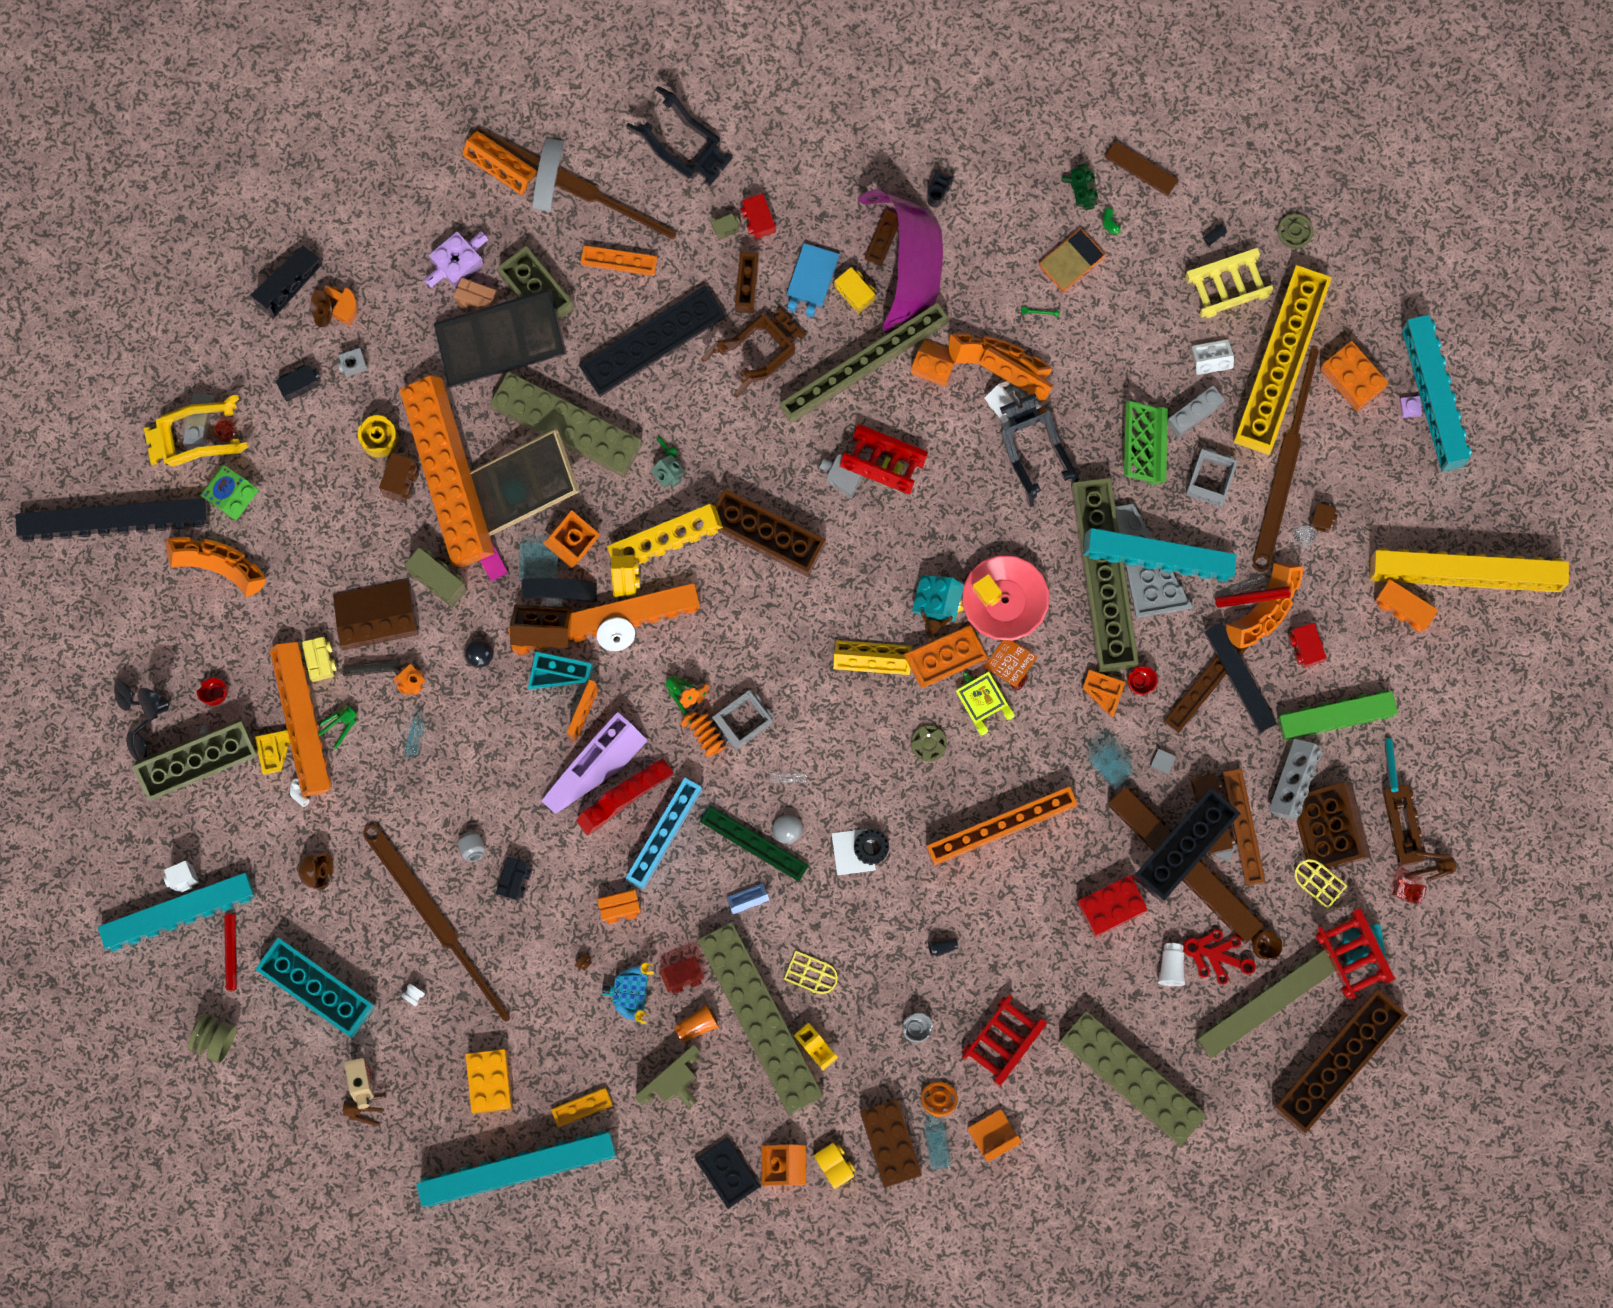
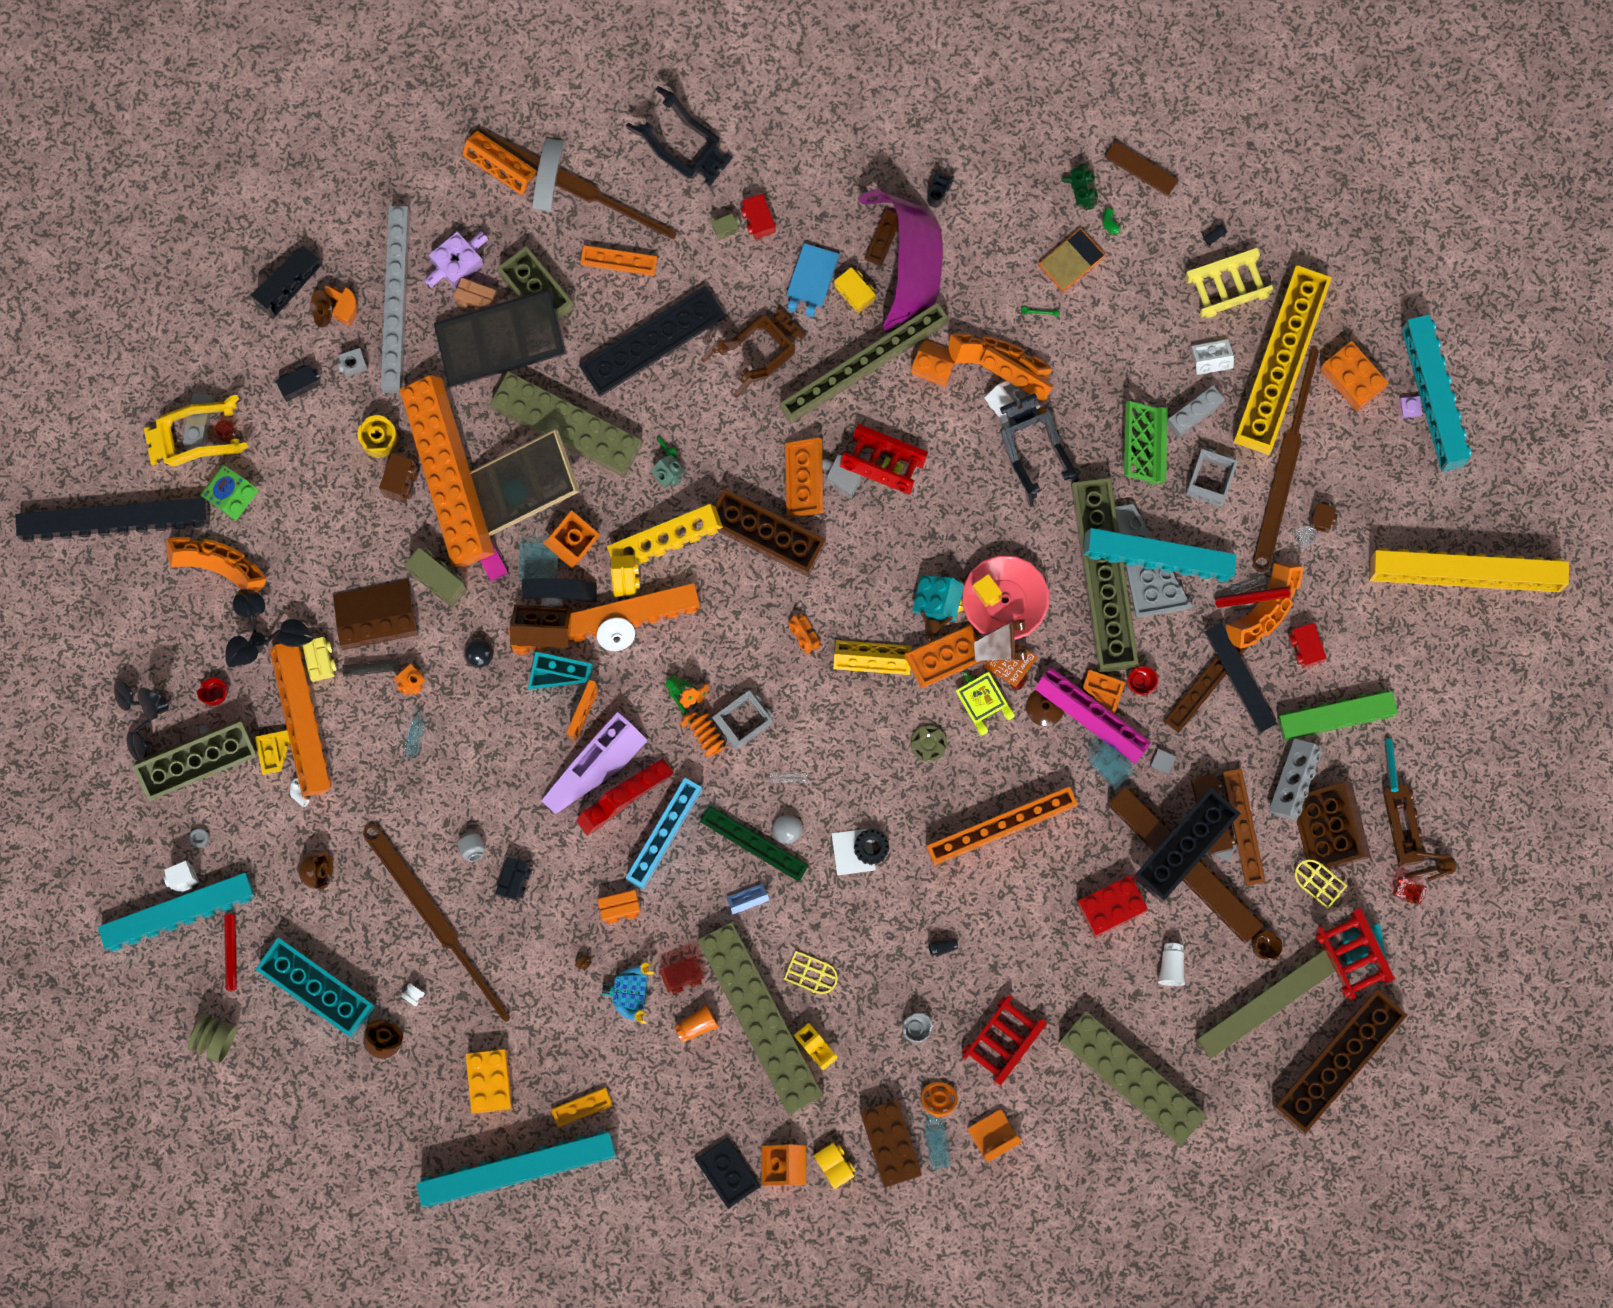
green plant [318,705,357,749] -> none
reddish brown plant [343,1094,386,1126] -> none
tan torso [344,1058,374,1109] -> none
olive brick [634,1045,701,1109] -> none
reddish brown brick [735,252,759,314] -> none
red plant [1182,929,1256,985] -> none
olive wheel [1278,214,1313,249] -> none
orange brick [1375,579,1439,633] -> none
none -> light grey tile [189,828,210,848]
none -> black plant [225,589,313,668]
none -> reddish brown cylinder [363,1019,403,1059]
none -> light grey brick [381,206,410,393]
none -> orange plate [785,438,824,518]
none -> orange hinge [788,614,821,655]
none -> flag [974,619,1027,661]
none -> reddish brown dish [1026,691,1064,726]
none -> dark pink piece [1035,668,1151,764]

